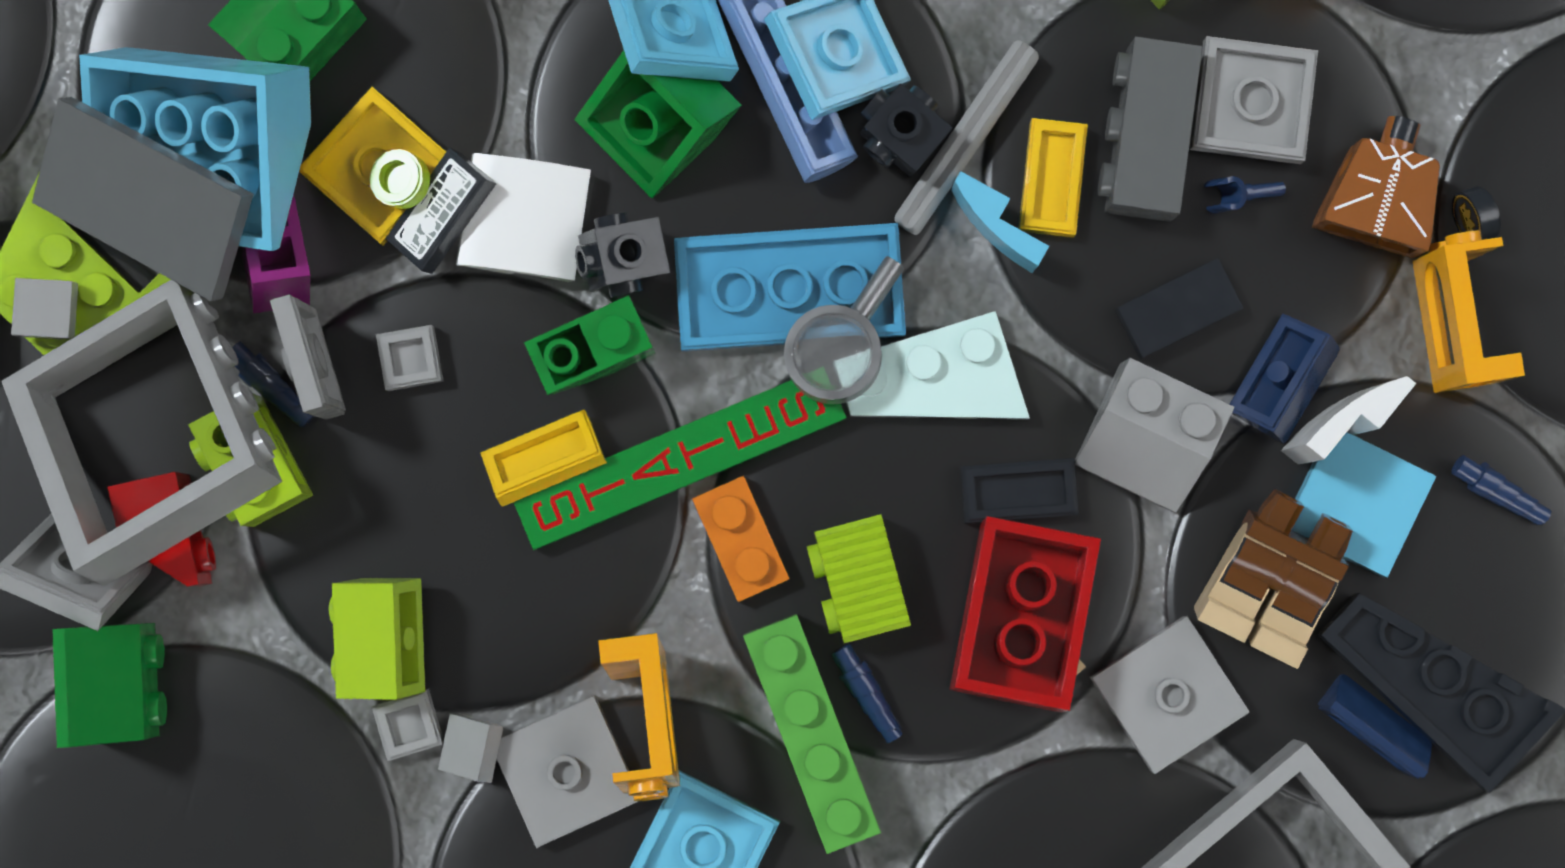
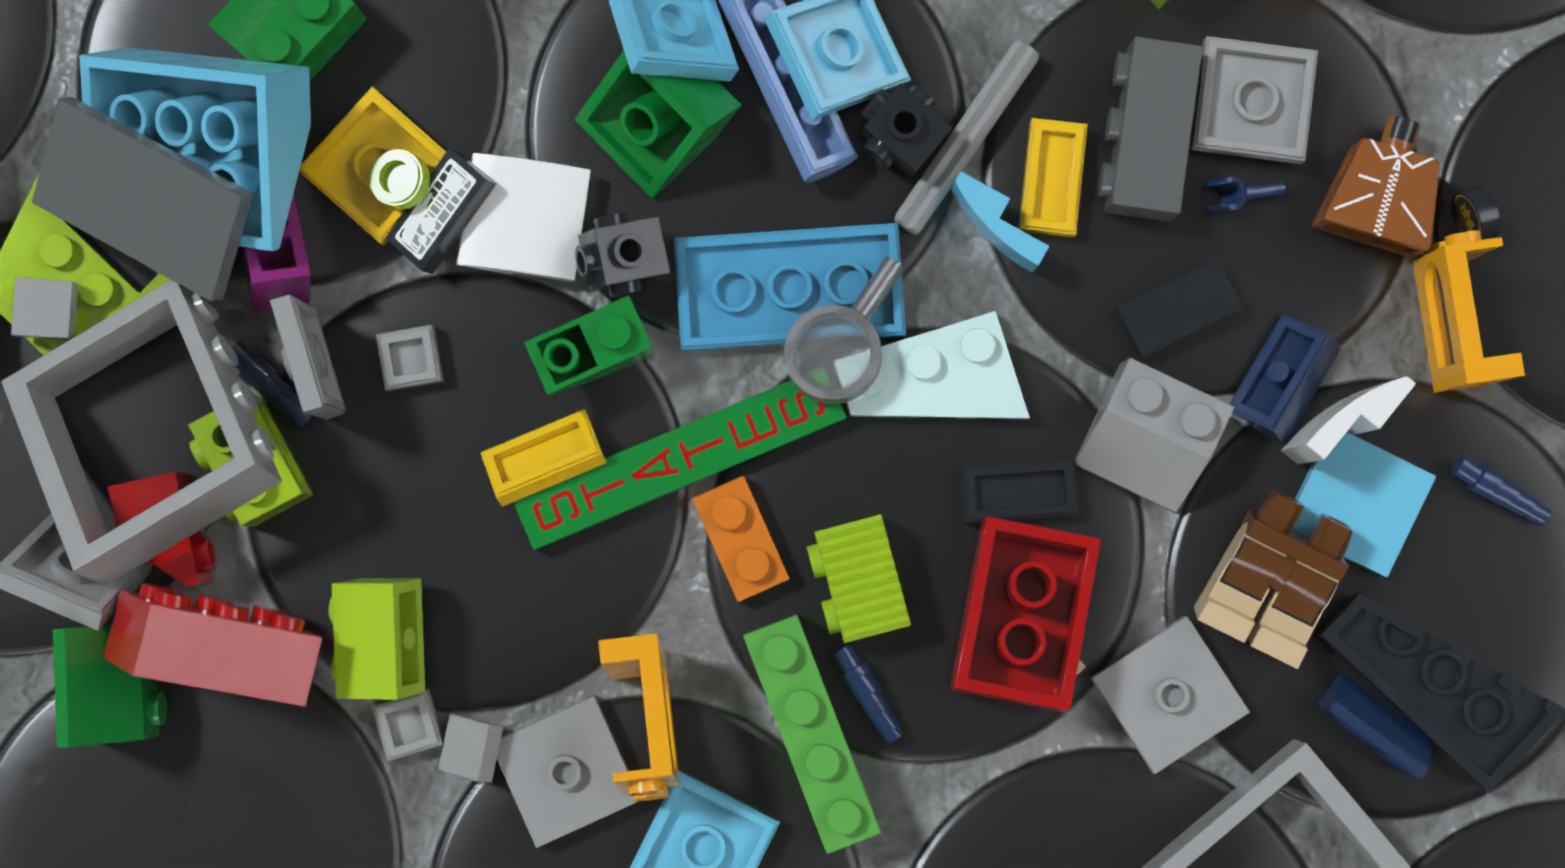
none -> brick [103,583,322,707]

